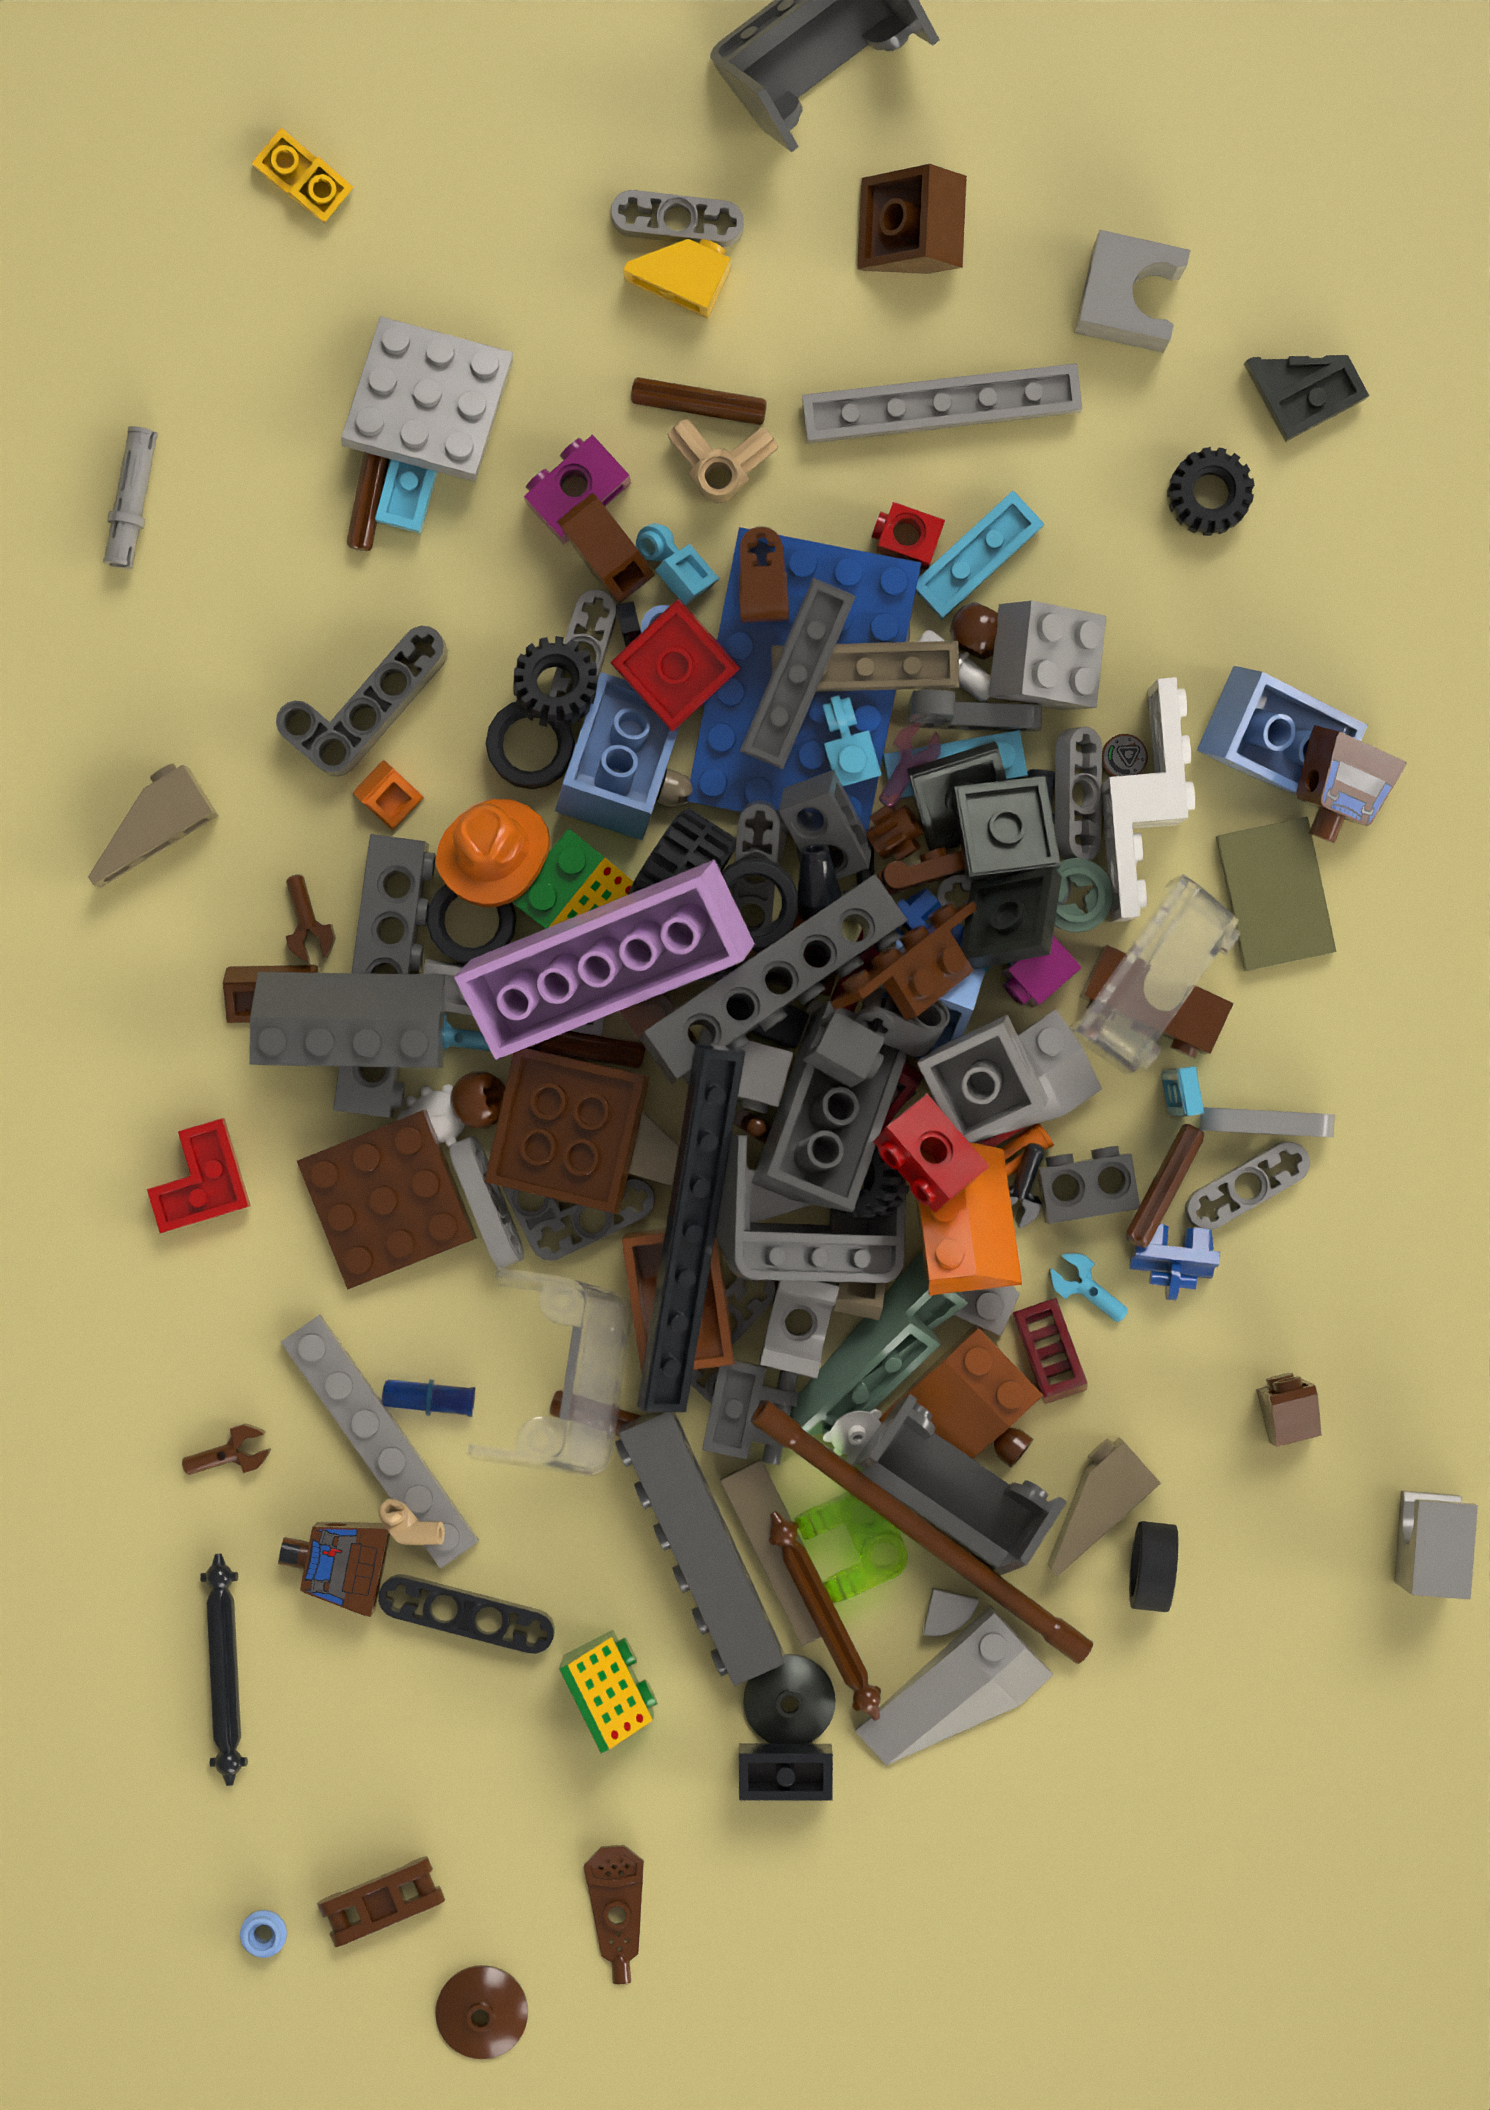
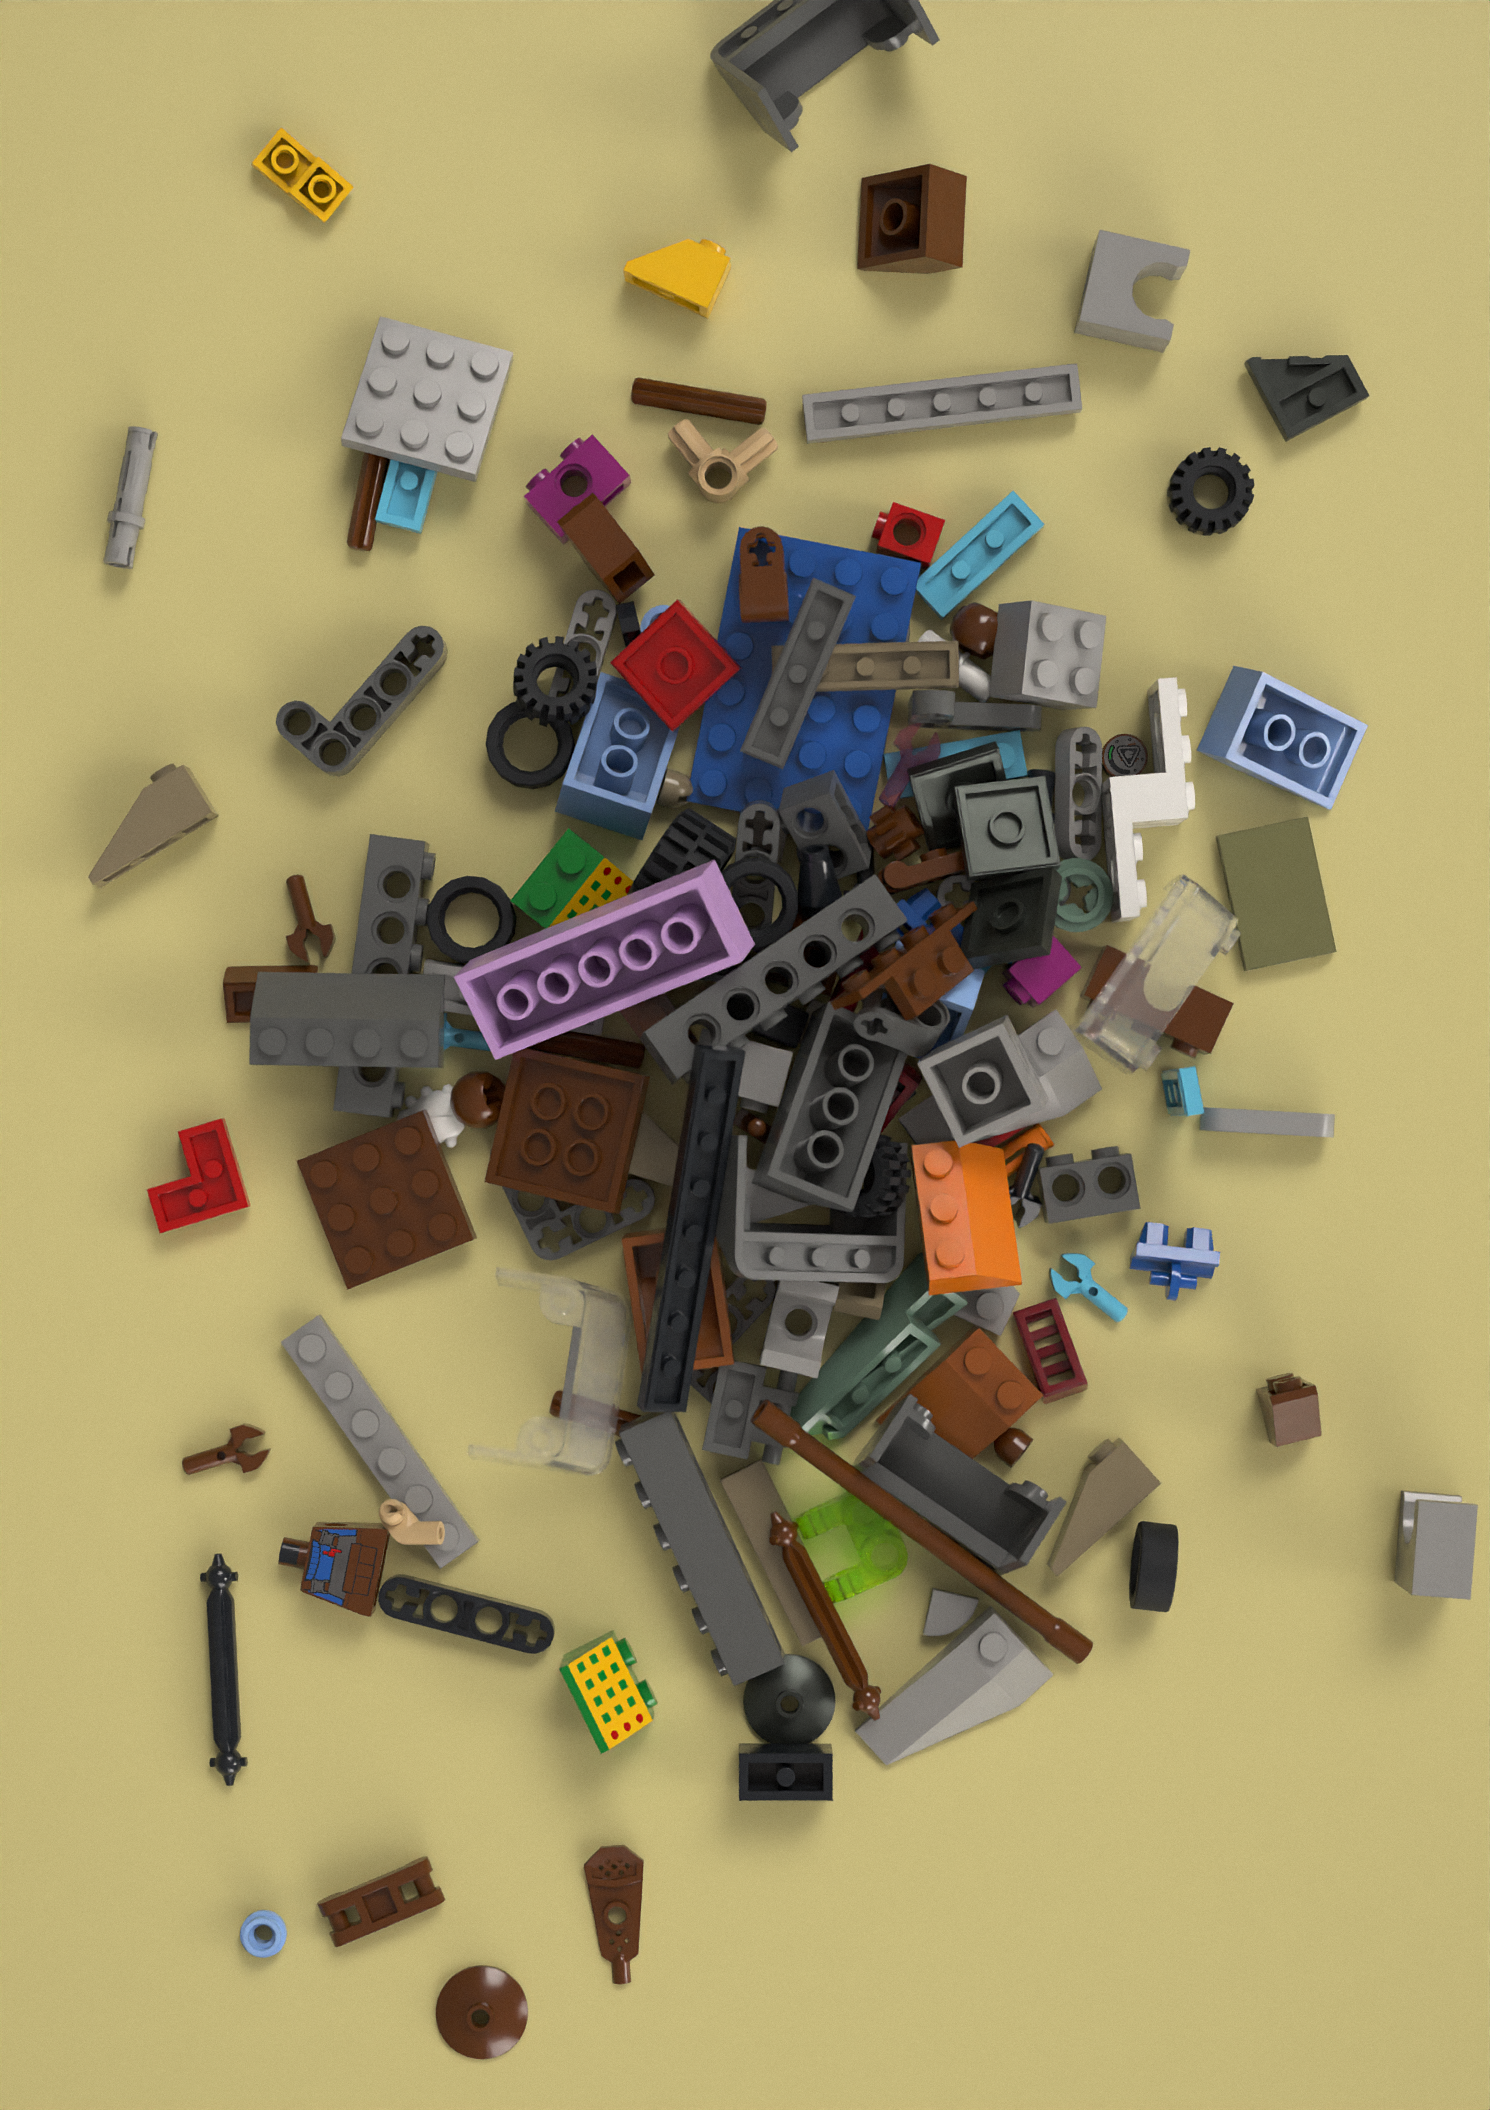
orange slope [353,760,424,831] -> none
clear blue axle [382,1379,476,1417] -> none
orange hat [436,799,551,907] -> none
light grey beam [450,1136,524,1269] -> none
light grey beam [611,190,744,247] -> none
medium azure plate [636,523,720,605] -> none
dark grey brick [802,1011,885,1087] -> none
medium azure plate [823,695,882,786] -> none
white piece [823,1409,882,1463] -> none
red brick [873,1094,989,1213] -> none
reddish brown axle [1126,1124,1204,1248] -> none
light grey beam [1185,1142,1310,1230] -> none
reddish brown torso [1296,725,1407,843] -> none

